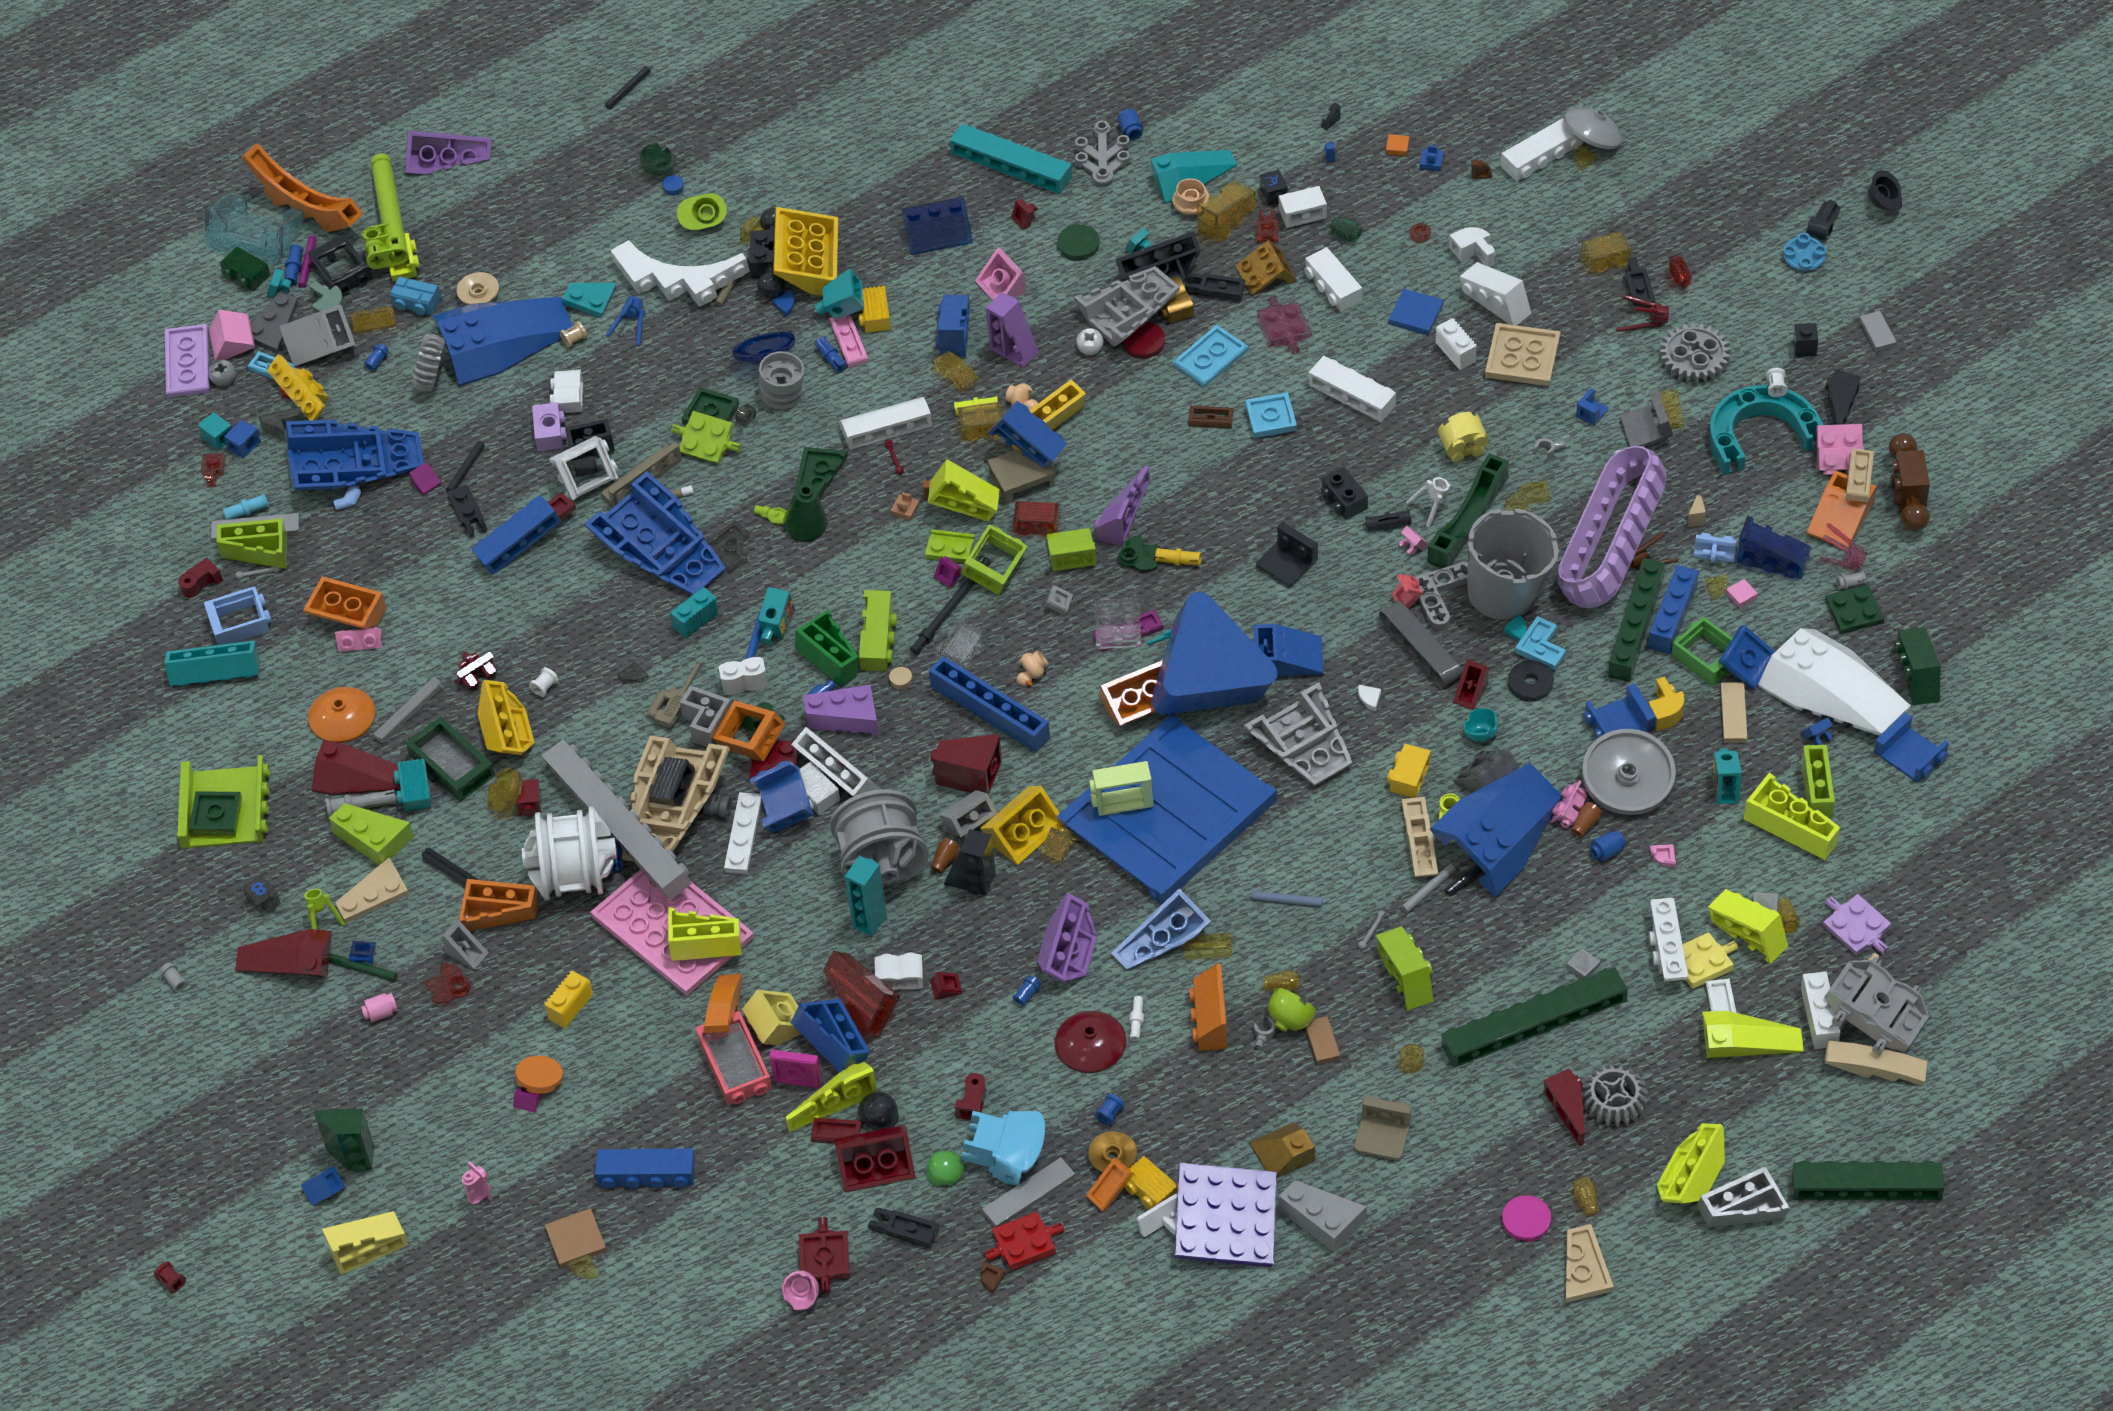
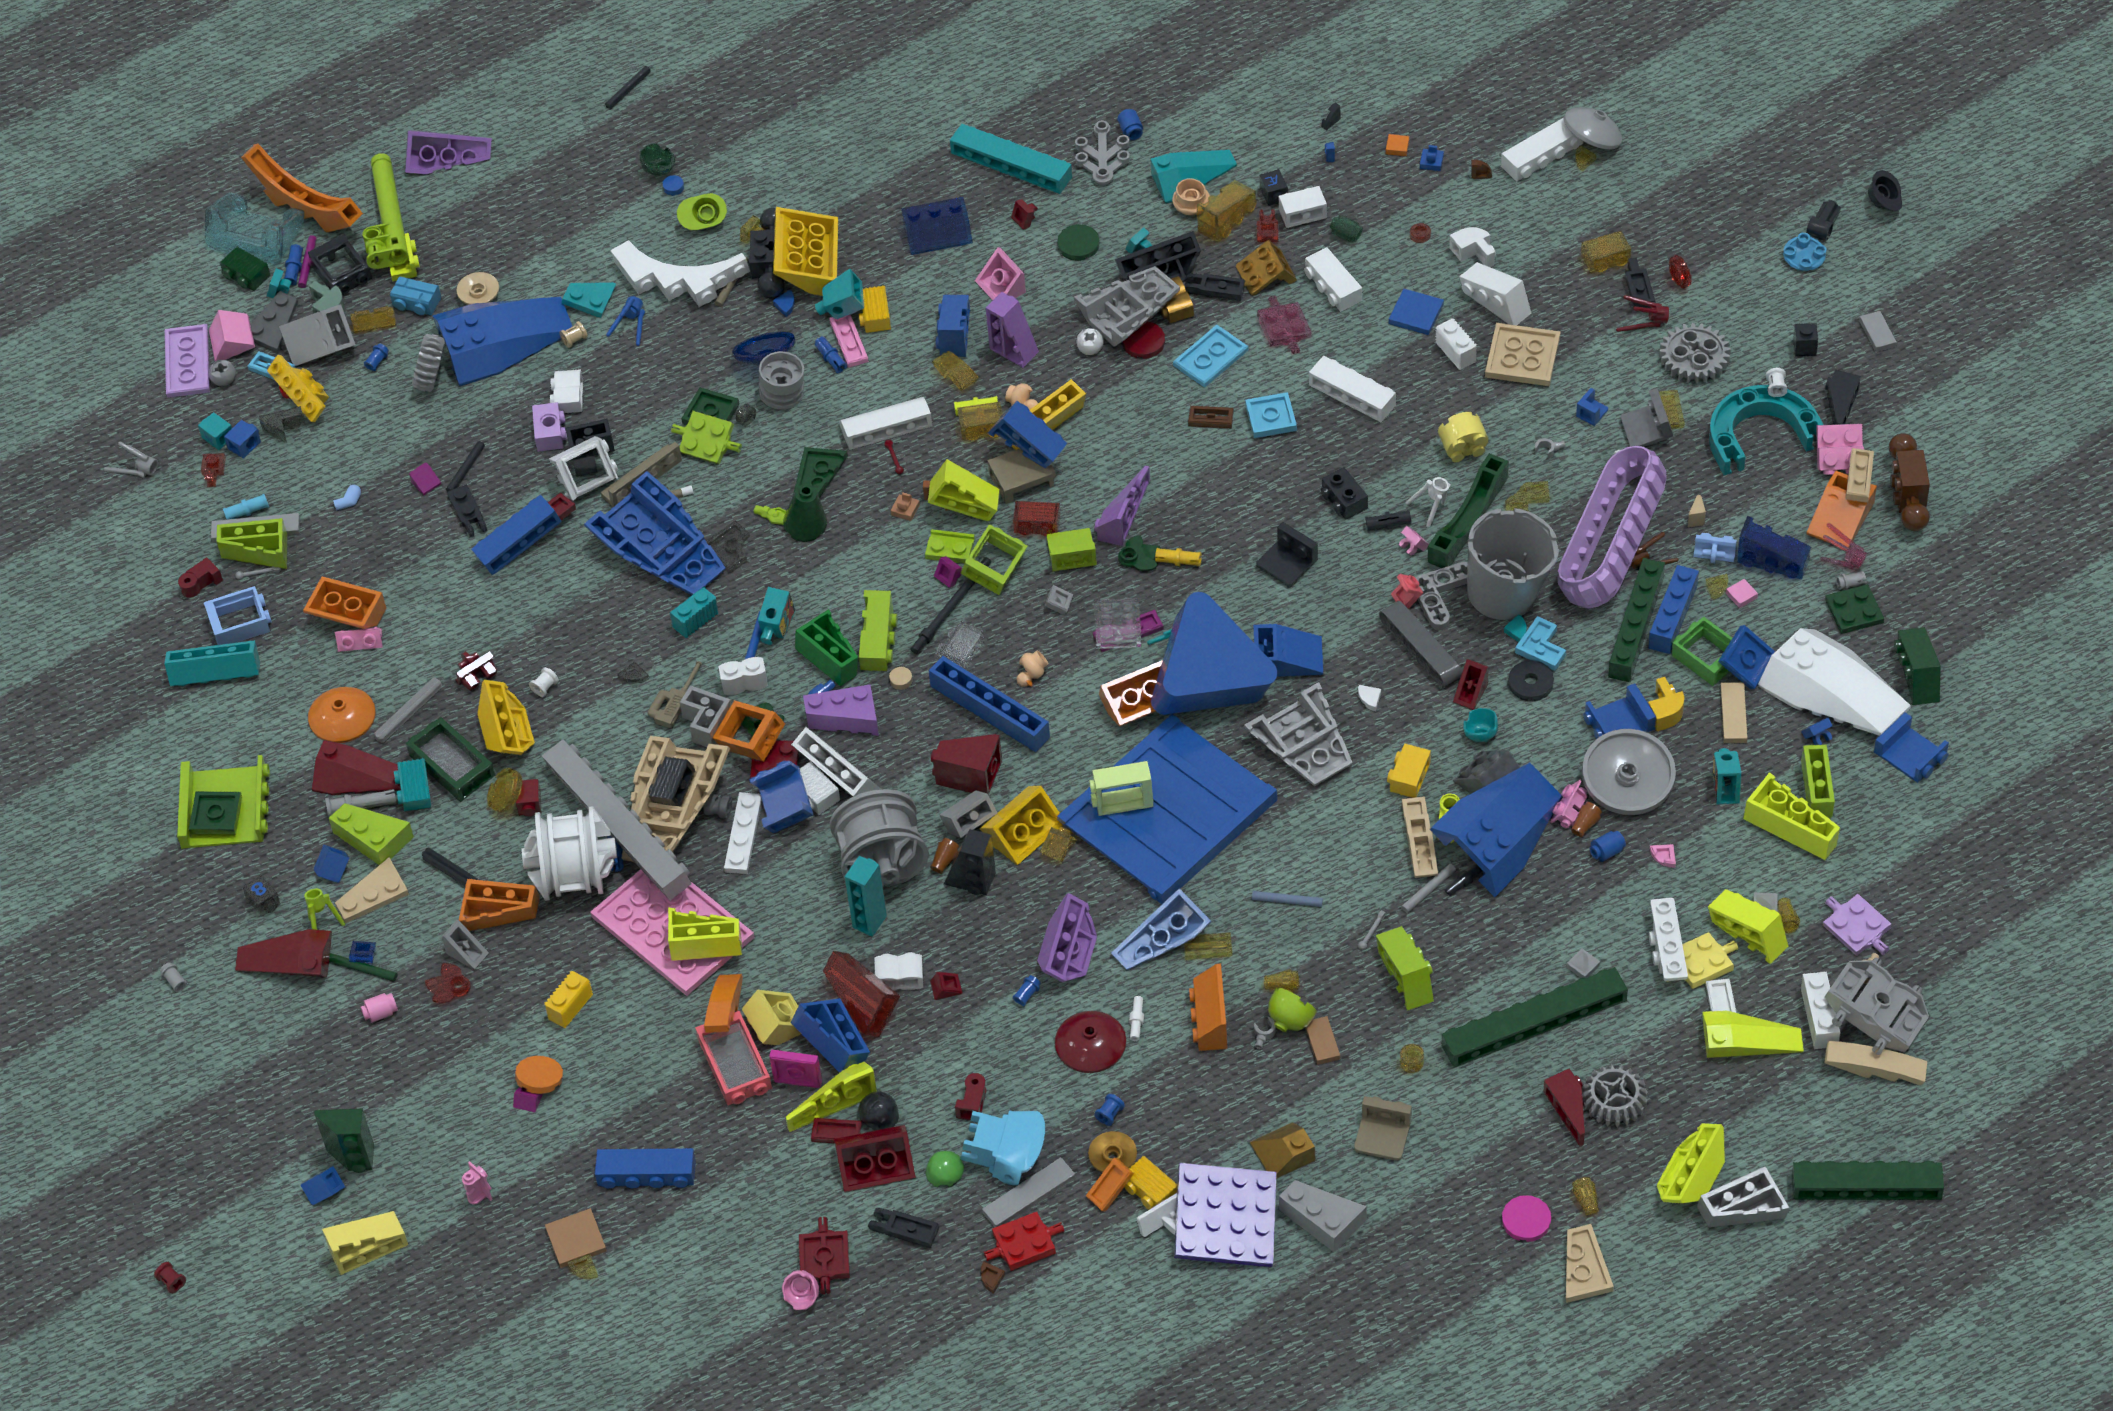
blue wedge [286,420,424,490] -> none
none -> light grey plant [104,442,158,478]
none -> blue panel [314,845,349,883]

